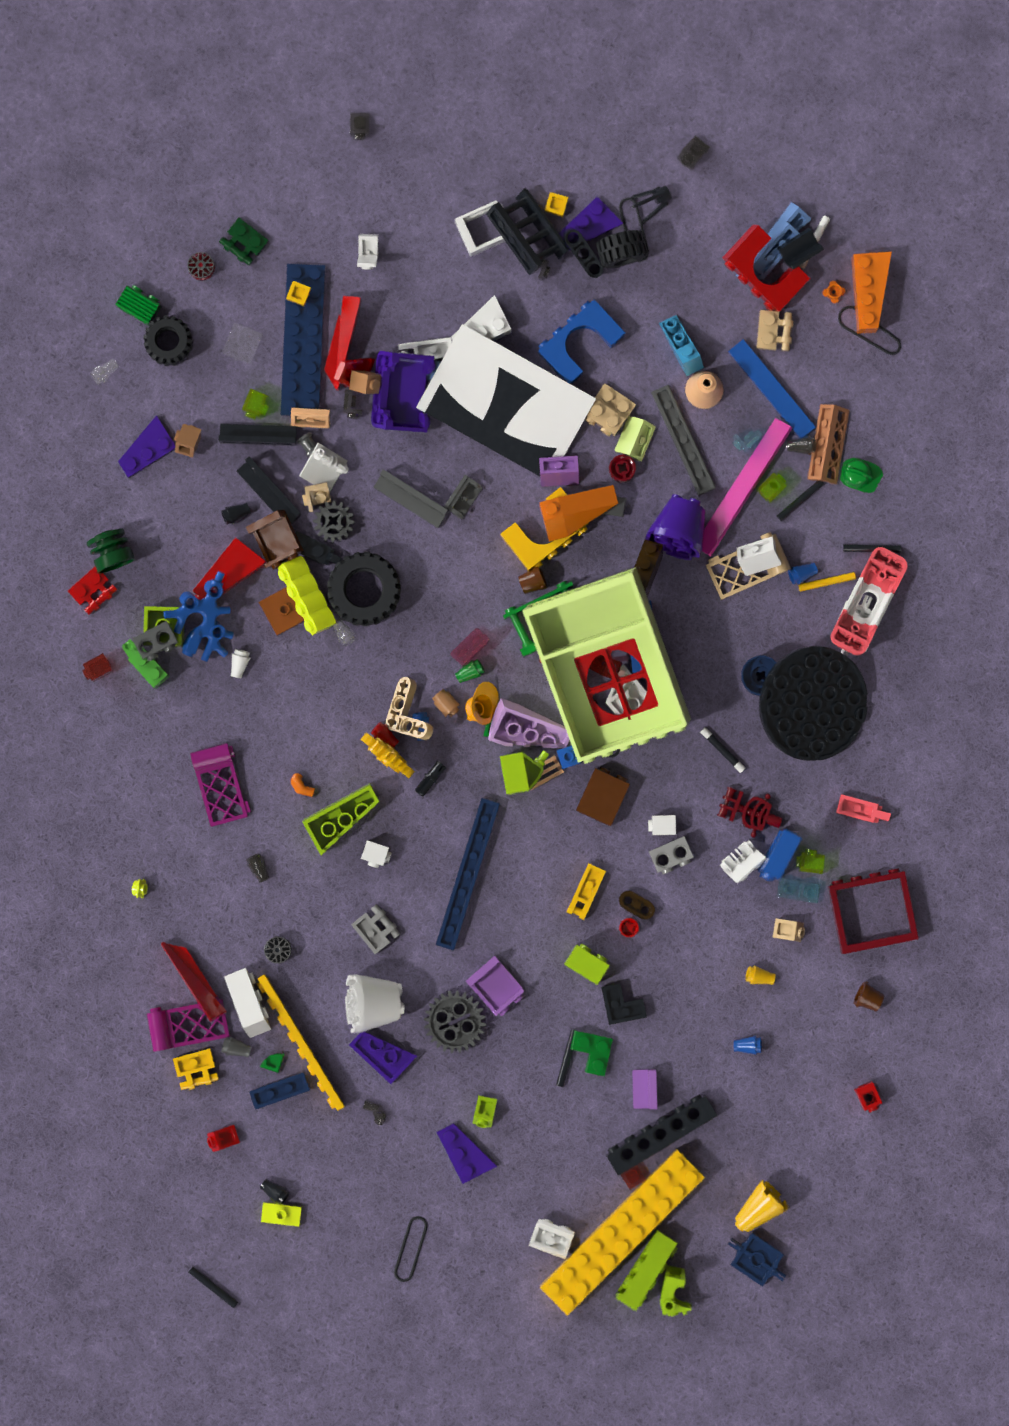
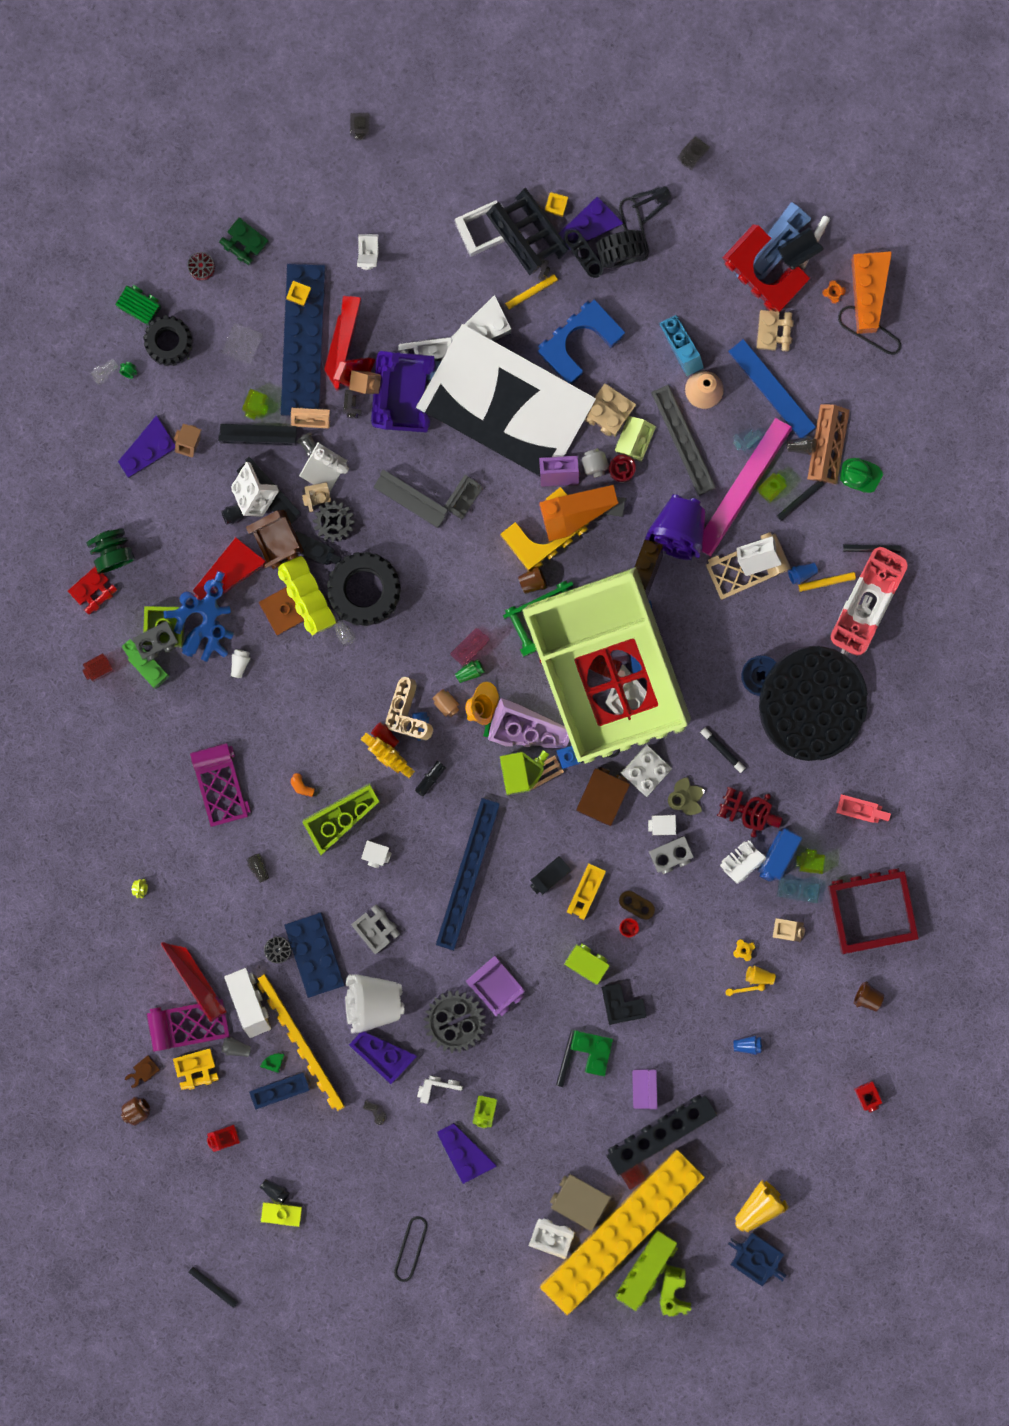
none -> green plate [119,362,138,379]
none -> reddish brown head [121,1097,151,1126]
none -> reddish brown plate [125,1055,160,1088]
none -> white bracket [231,462,279,517]
none -> dark blue plate [284,913,345,998]
none -> white bracket [417,1076,463,1104]
none -> yellow bar [505,274,558,309]
none -> black bracket [530,856,571,895]
none -> dark tan panel [550,1173,611,1231]
none -> light grey head [582,449,609,478]
none -> white hinge [621,745,672,797]
none -> olive plate [668,778,704,815]
none -> yellow hinge [725,984,765,996]
none -> yellow plate [733,939,755,961]

